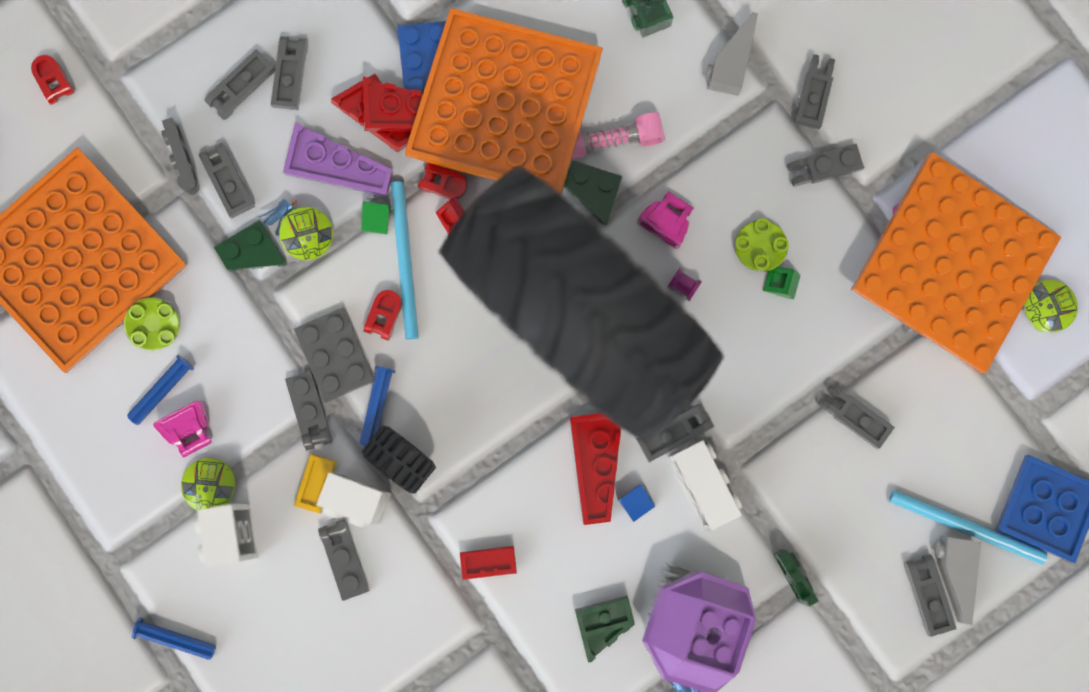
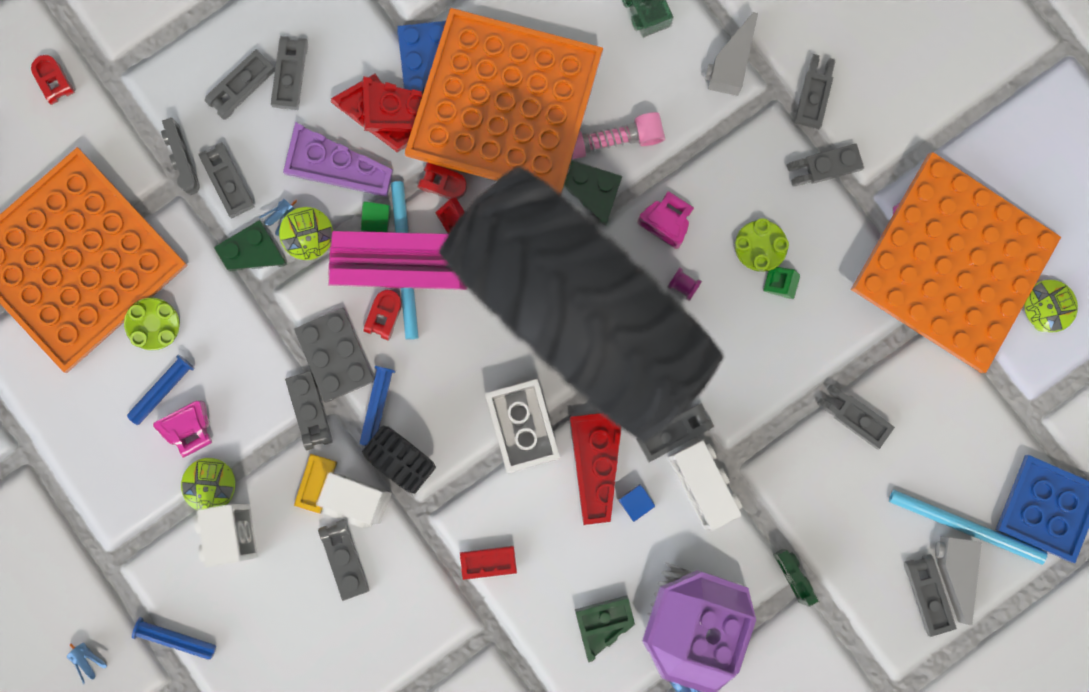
none -> flat silver piece [66,643,107,685]
none -> dark pink piece [328,231,467,290]
none -> white brick [485,379,560,474]

